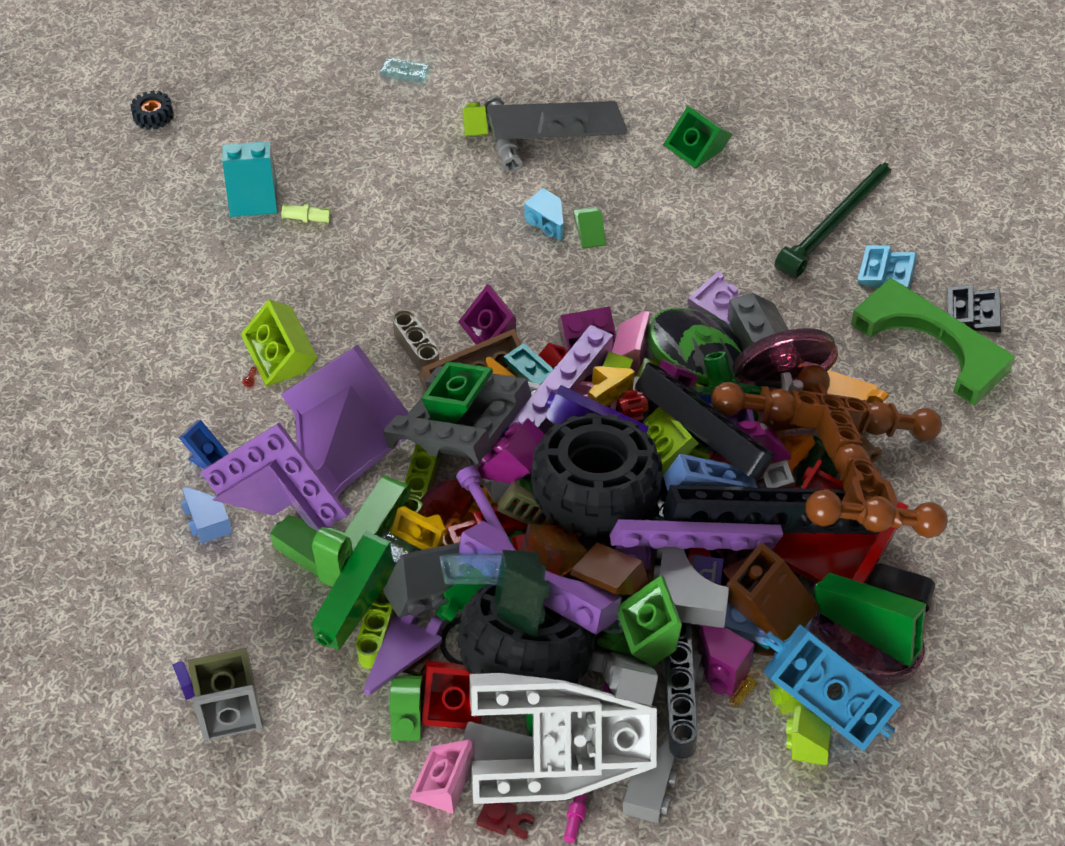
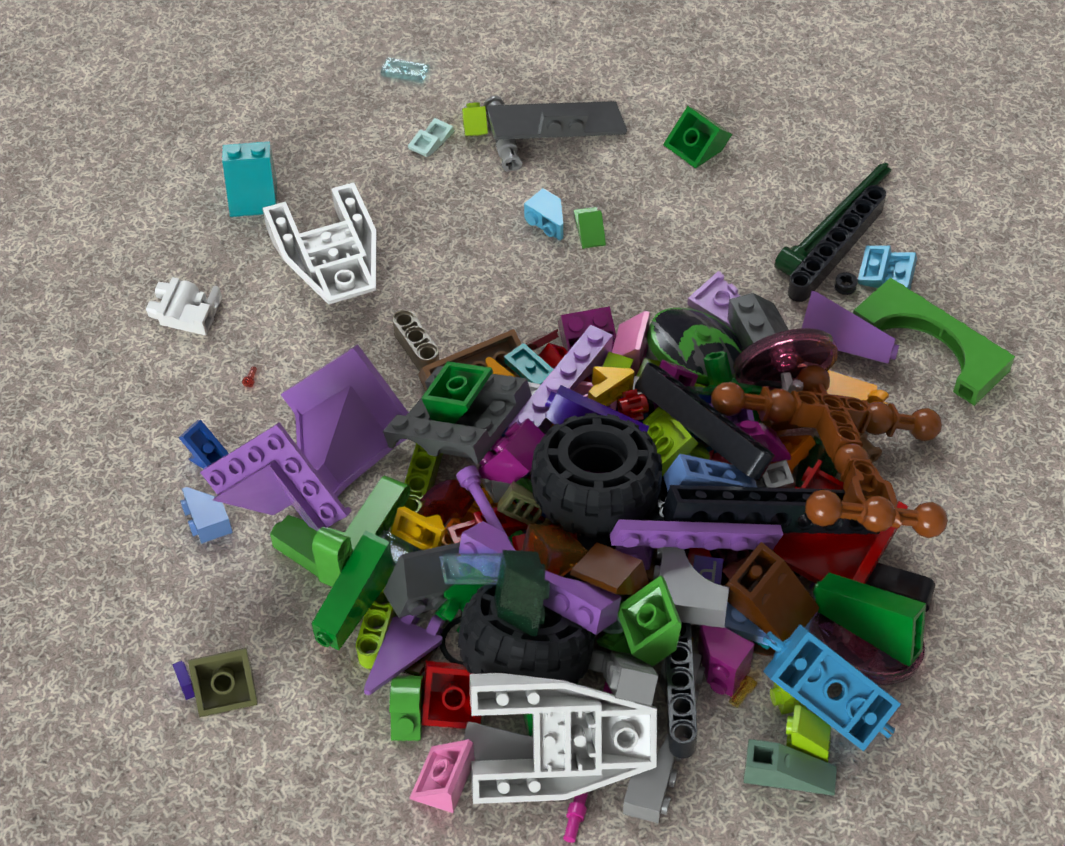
black bush [130,91,174,130] -> none
light grey slope [193,685,263,741] -> none
lime slope [241,299,318,387] -> none
yellowish green pin [282,203,331,223] -> none
magenta slope [458,284,517,344] -> none
dark red plate [476,802,534,839] -> none
slope [948,284,1001,333] -> none
none -> white hips [146,277,222,335]
none -> white wedge [263,182,377,304]
none -> light aqua slope [408,118,455,157]
none -> dark red piece [526,329,559,350]
none -> sand green slope [743,739,837,796]
none -> black beam [788,185,886,302]
none -> medium lavender slope [801,291,899,364]
none -> black bush [834,272,858,295]

